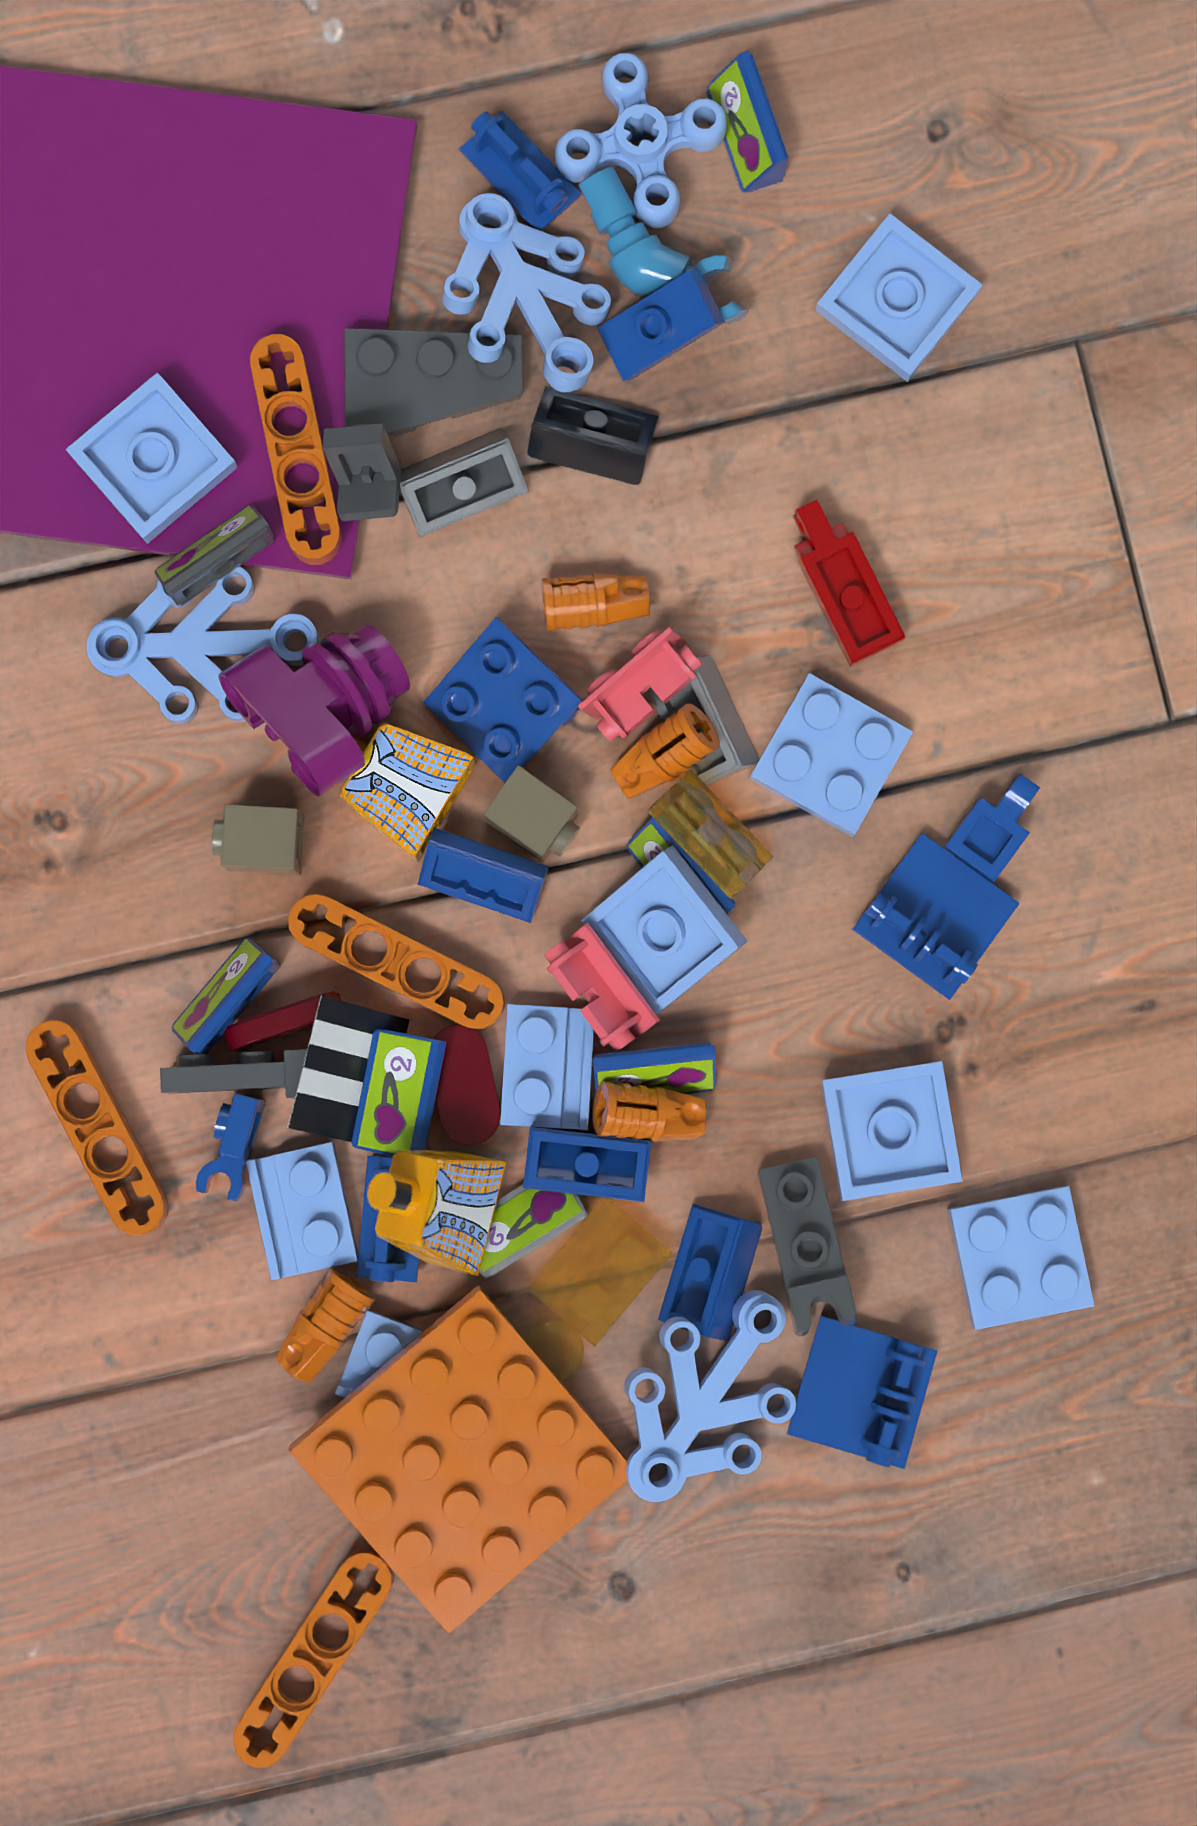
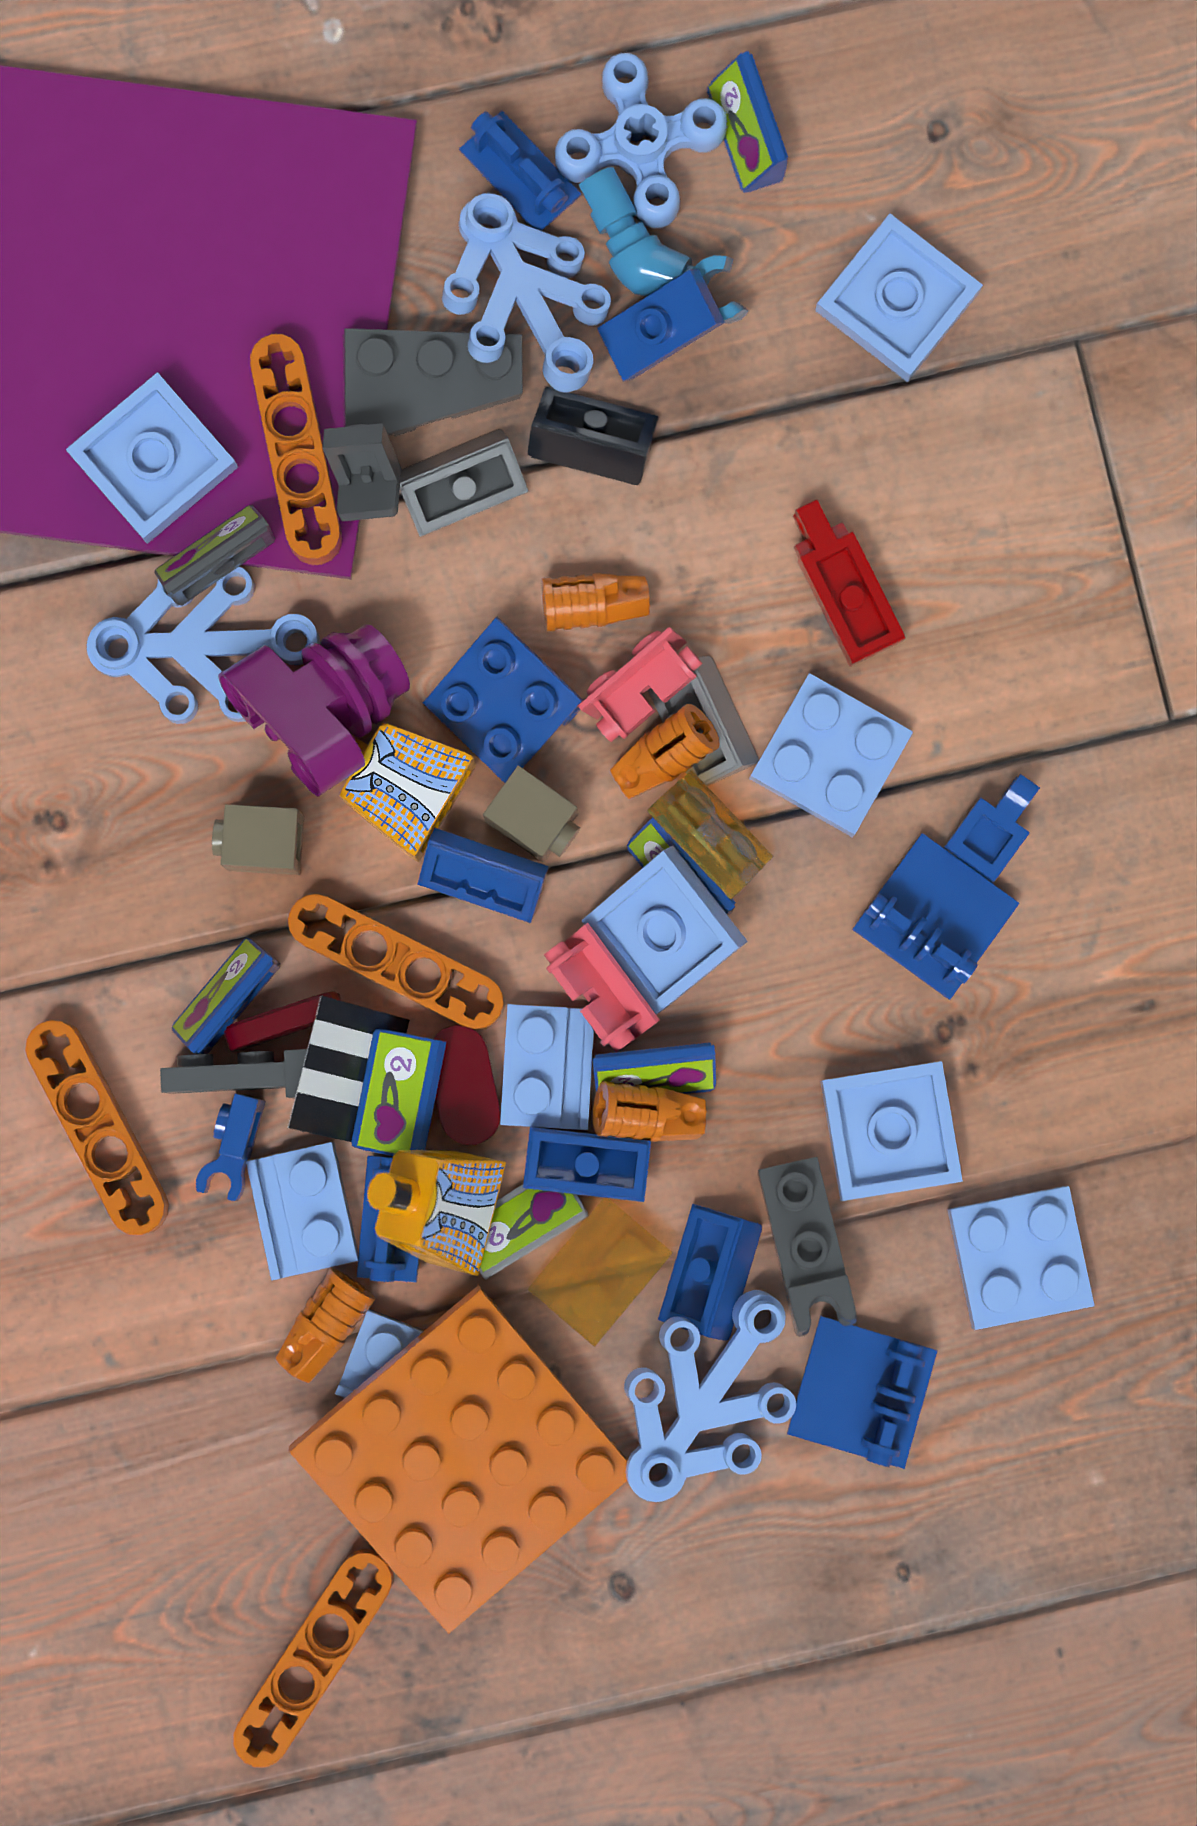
clear yellow tile [525,1319,584,1381] -> none

